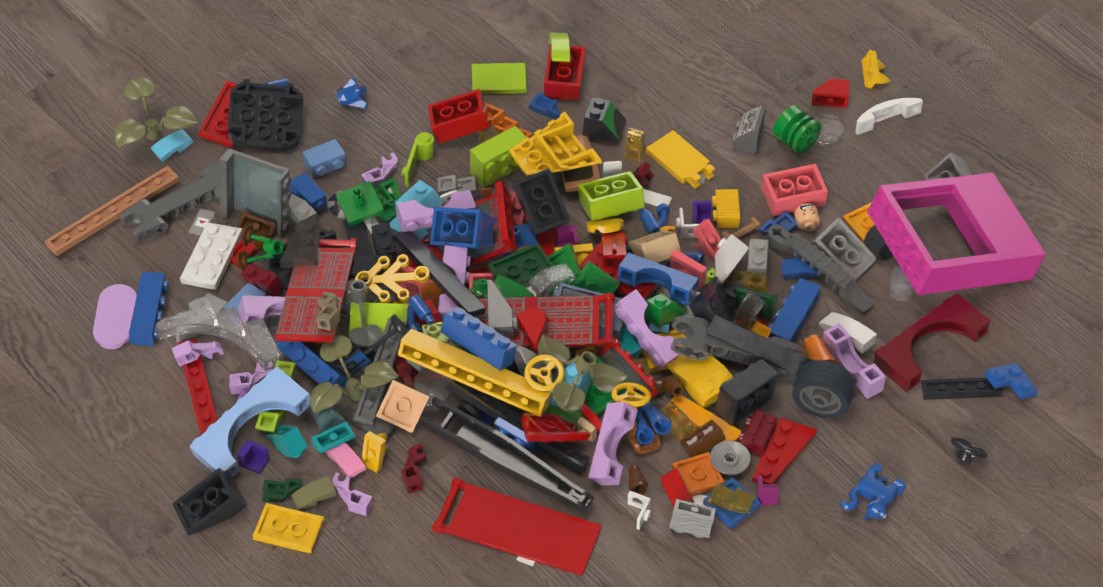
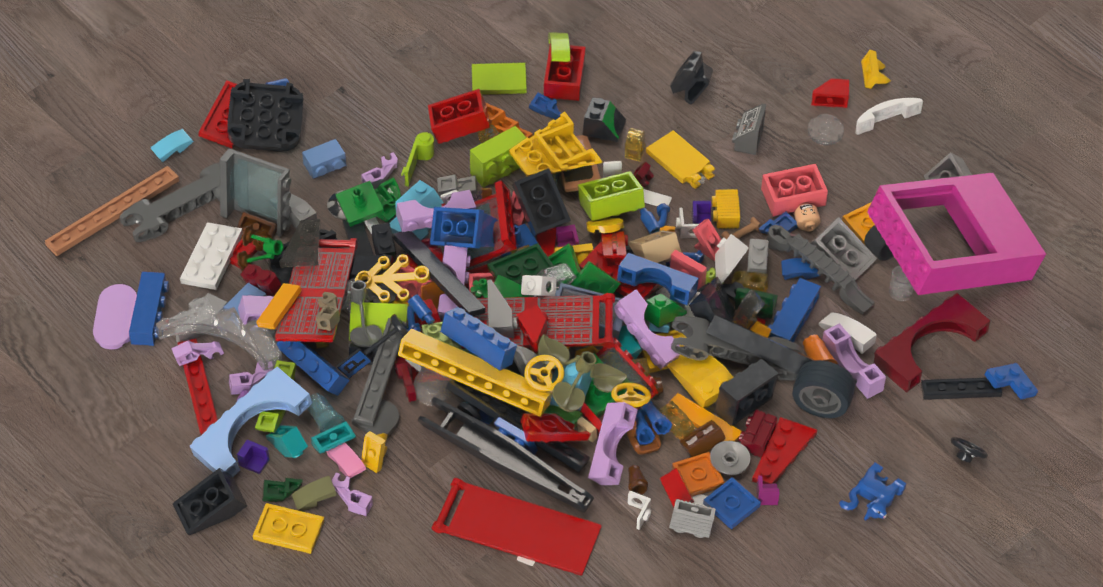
olive plant [115,77,198,148] -> none
light grey sticker [189,209,215,236] -> none
blue brick [290,173,327,213] -> none
olive plant [310,335,399,414] -> none
blue rock [337,78,368,109] -> none
light nougat tile [376,380,429,433] -> none
dark red piece [401,443,427,493] -> none
reddish brown cone [662,375,684,397] -> none
clear yellow slope [707,482,755,514] -> none
green wheel [773,105,822,154] -> none
none -> light orange tile [256,283,302,330]
none -> white bracket [521,275,557,297]
none -> black piece [670,51,713,105]

